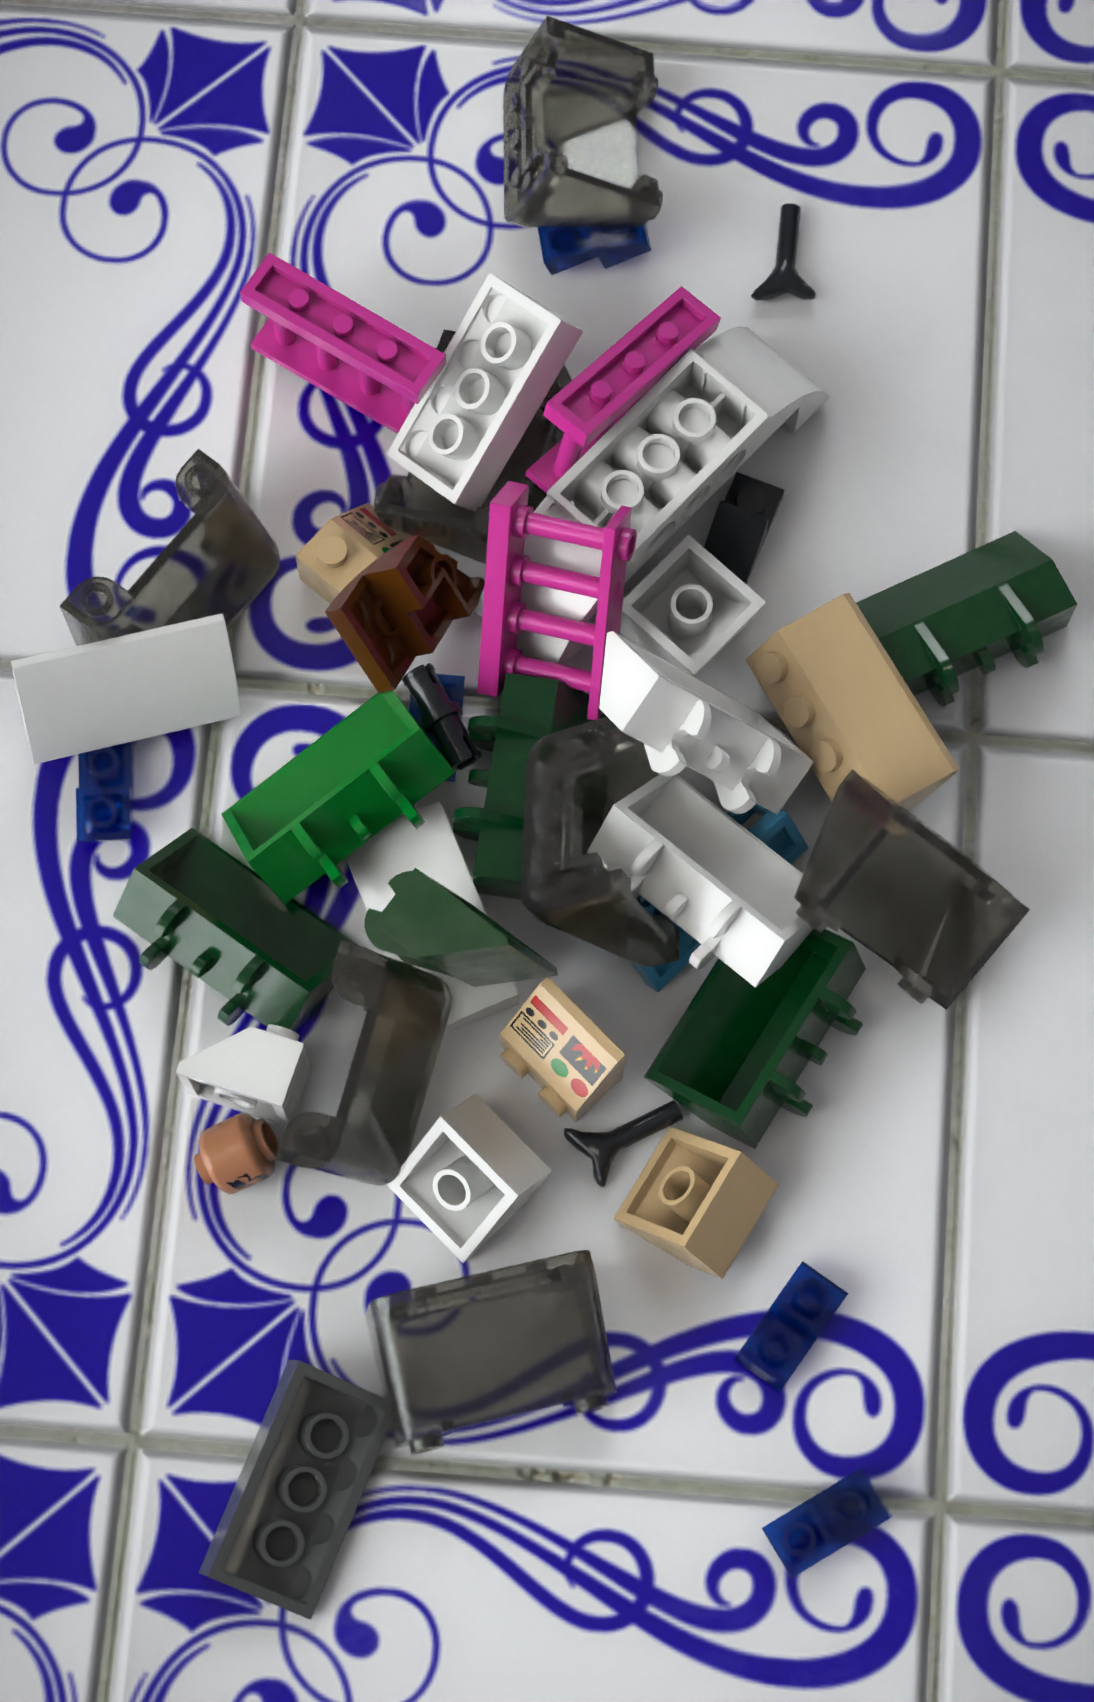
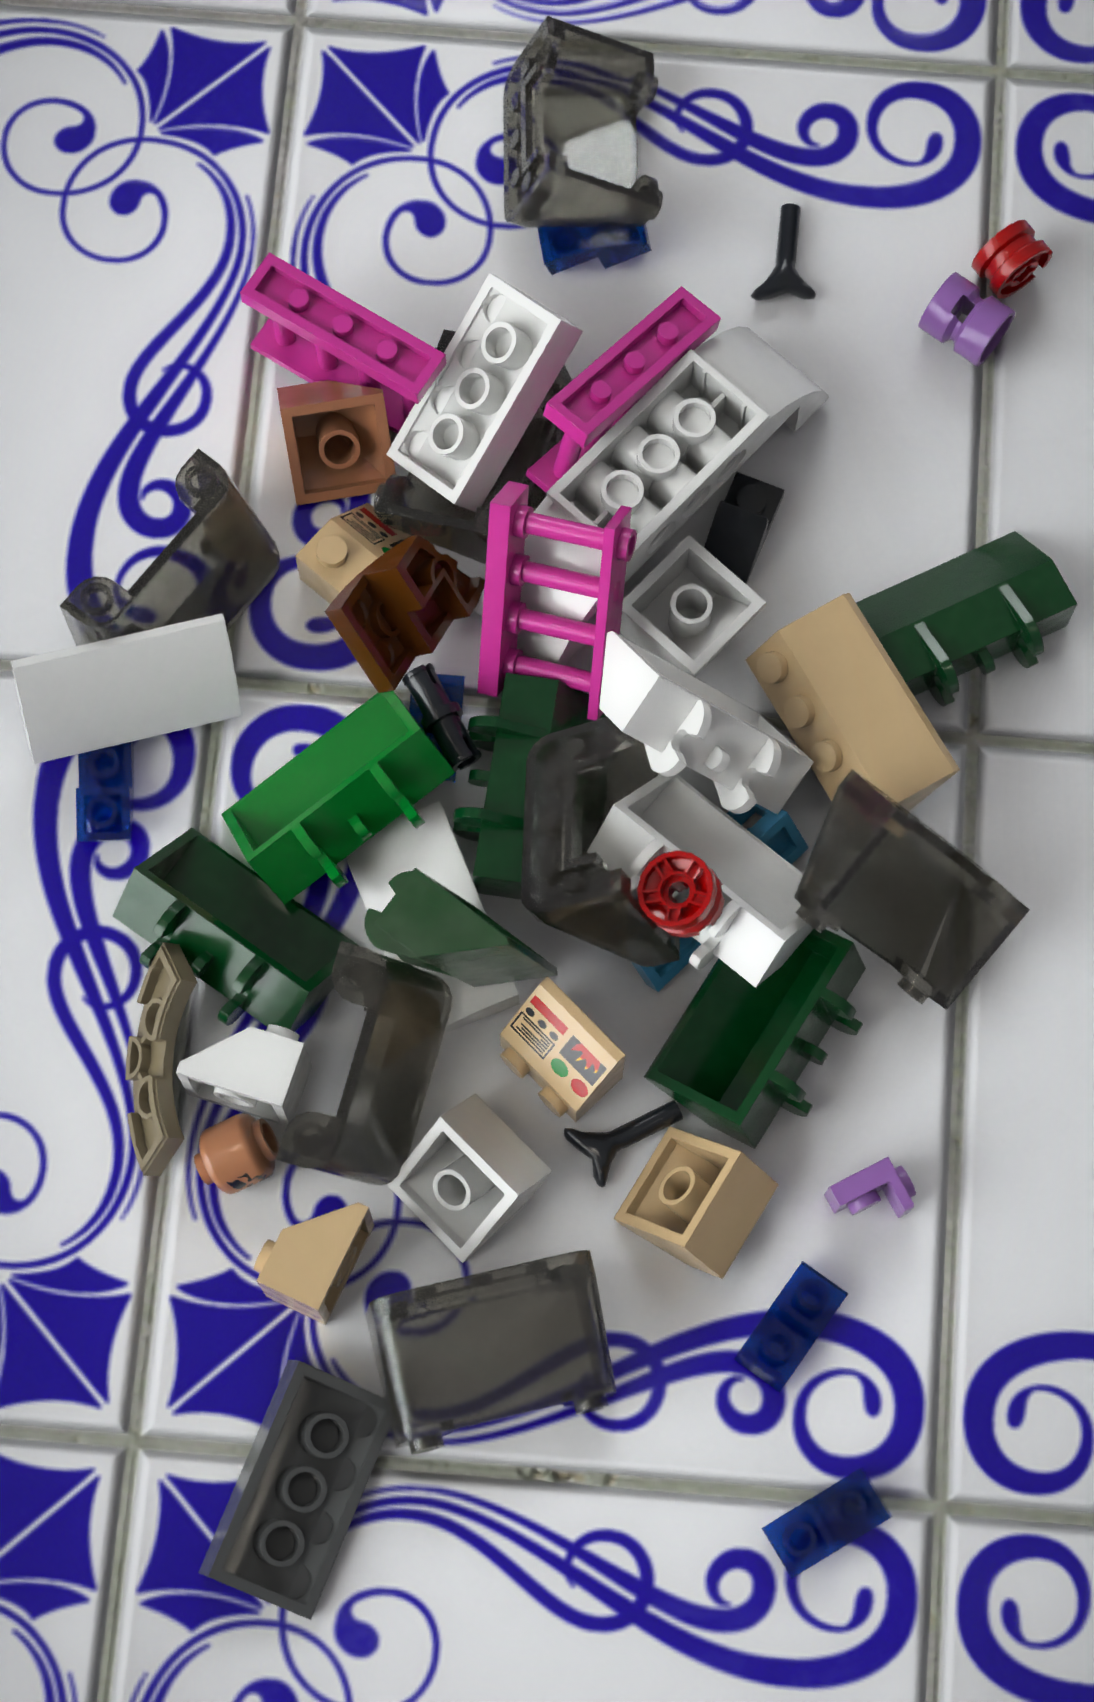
none -> dark tan tile [125,942,197,1177]
none -> tan slope [254,1202,375,1325]
none -> nougat slope [277,380,398,505]
none -> red wheel [637,850,725,938]
none -> medium lavender bracket [824,1157,916,1218]
none -> medium lavender wheel [918,272,1015,367]
none -> red wheel [971,220,1053,299]

